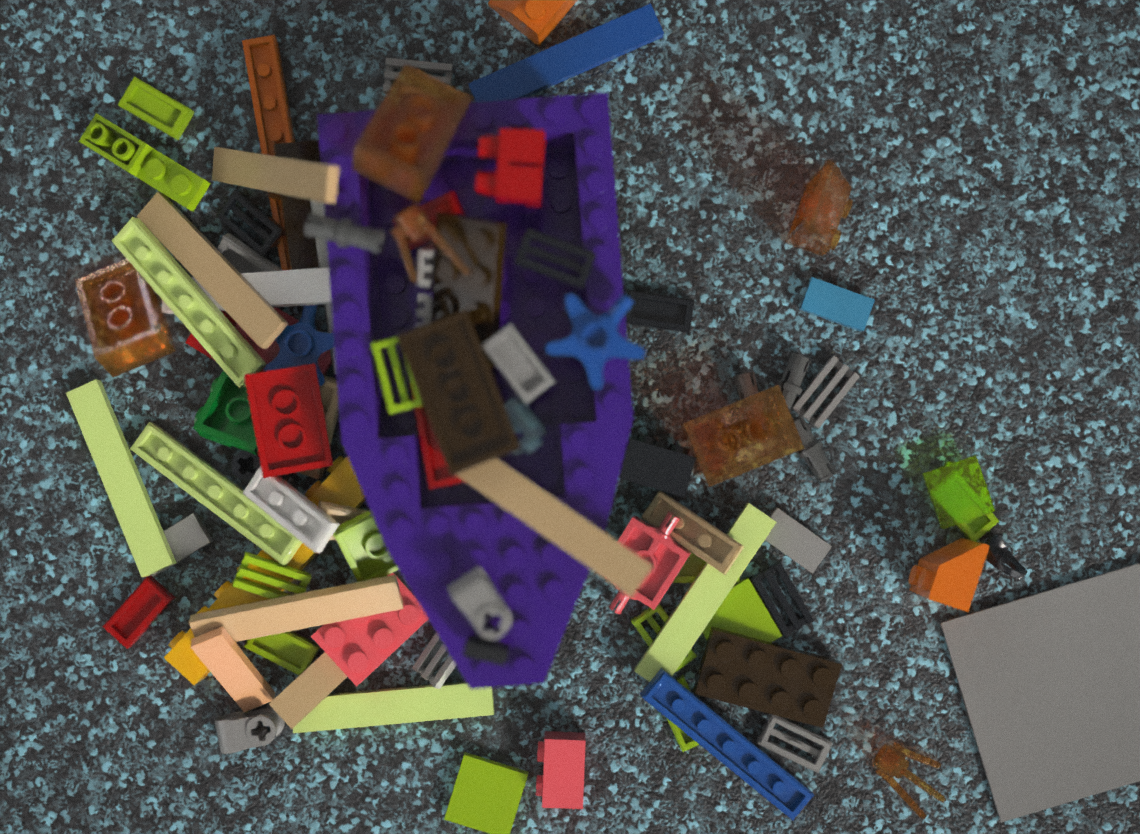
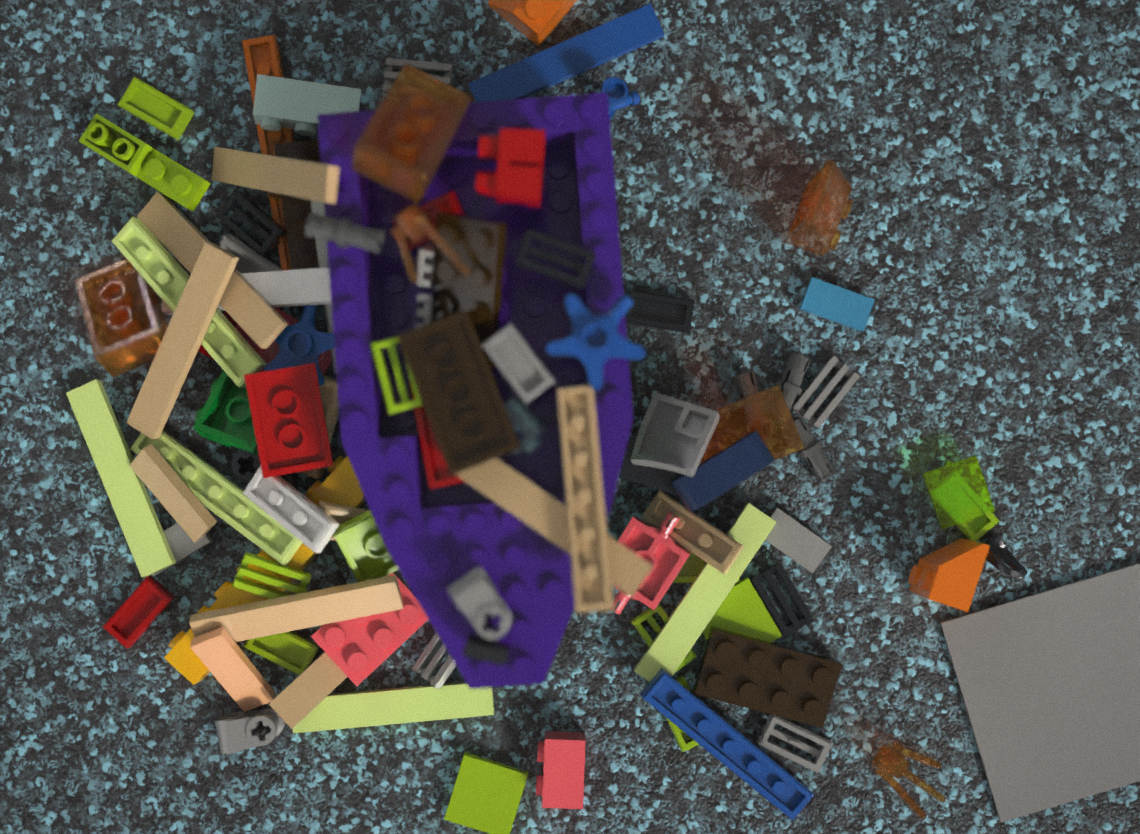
none -> tan tile [126,241,239,440]
none -> tan tile [129,444,217,543]
none -> light aqua brick [253,74,361,136]
none -> tan tile [557,385,614,613]
none -> blue piece [600,77,640,119]
none -> light grey plate [631,392,720,477]
none -> dark blue beam [671,430,775,513]

